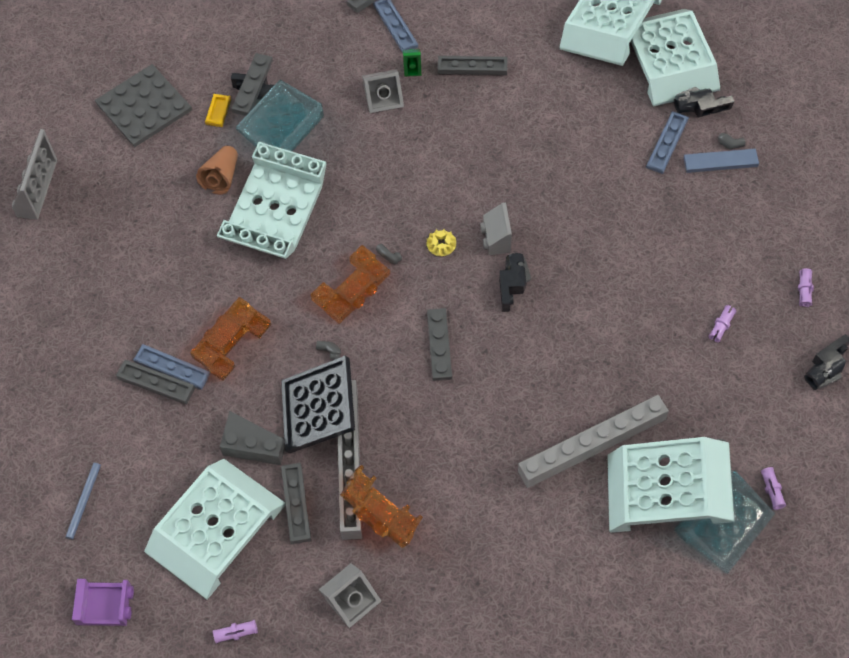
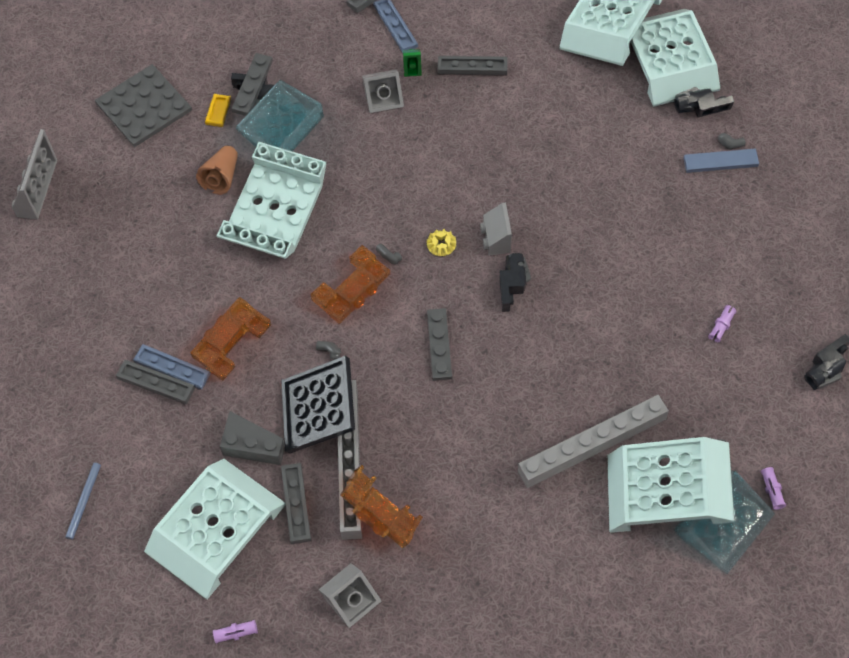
medium lavender panel [72,579,134,626] -> none
sand blue tile [646,111,689,174] -> none
lavender pin [798,268,814,307] -> none

